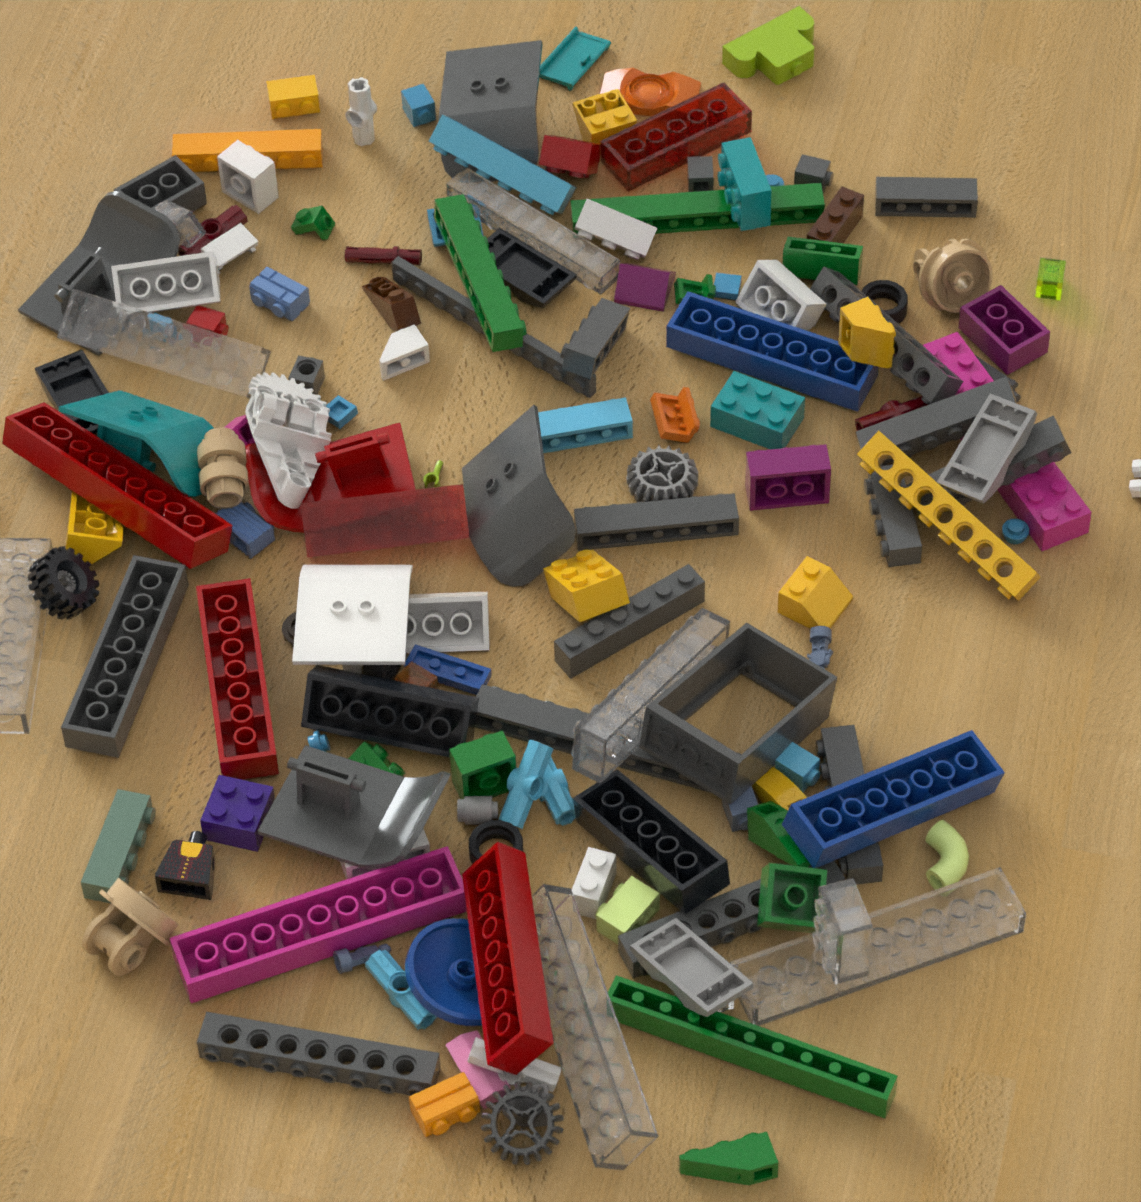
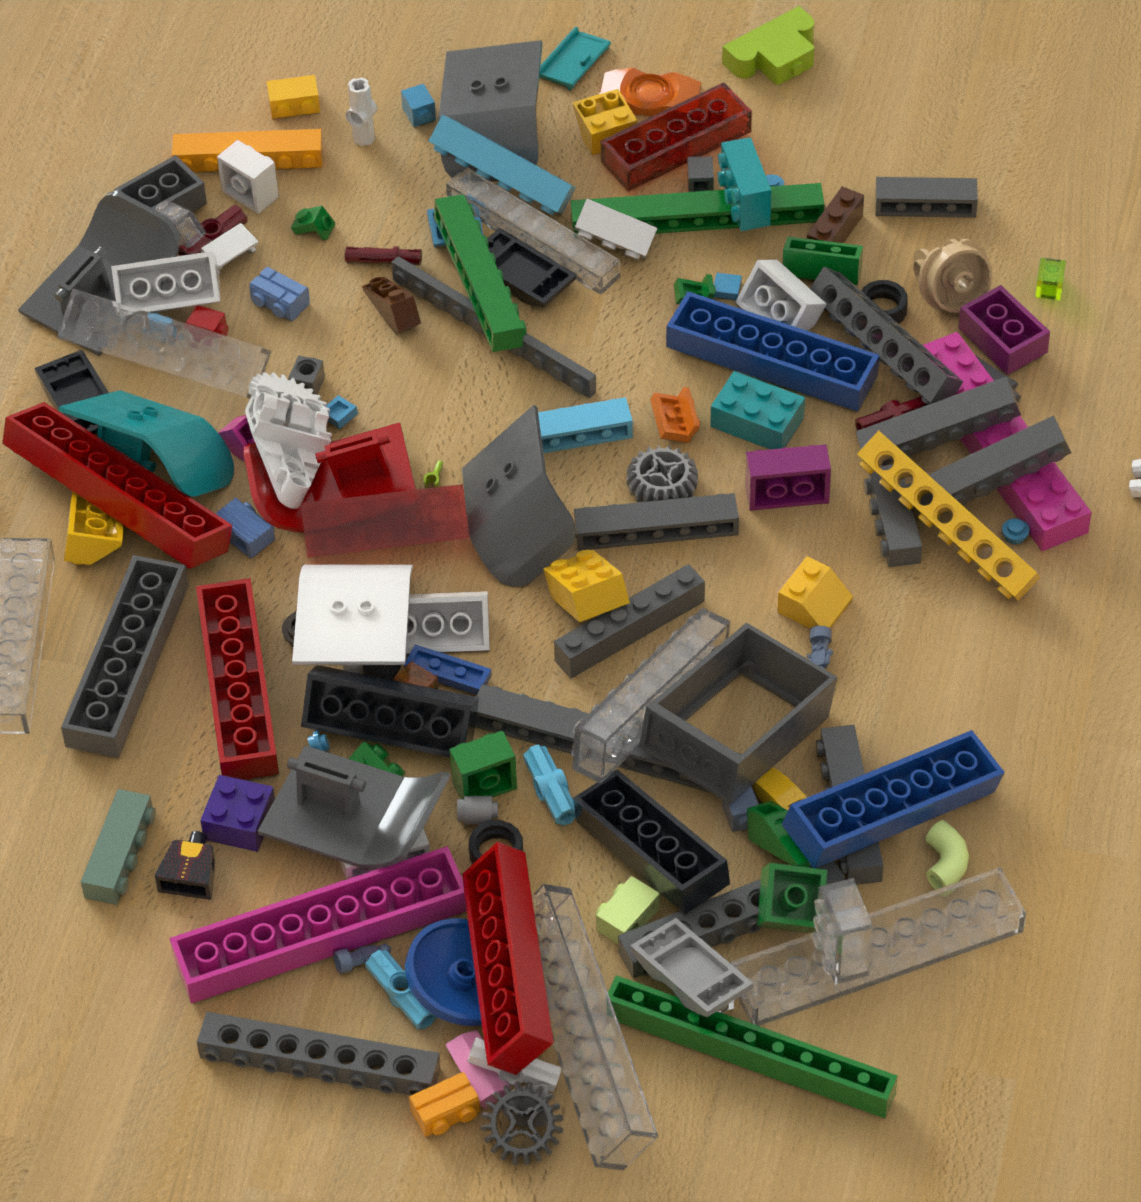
black bush [28,546,99,620] -> none
tan piece [82,878,179,976] -> none
tan piece [197,428,249,509] -> none
white slope [380,324,430,381] -> none
medium azure piece [498,740,553,829] -> none
red brick [539,135,603,178] -> none
dark grey brick [560,298,630,379] -> none
white brick [570,847,616,919] -> none
magenta slope [614,263,676,312] -> none
green slope [679,1131,779,1186] -> none
medium azure brick [775,742,821,792] -> none
dark grey brick [794,154,834,194] -> none
yellow slope [838,297,896,369] -> none
light grey slope [937,393,1037,504] -> none

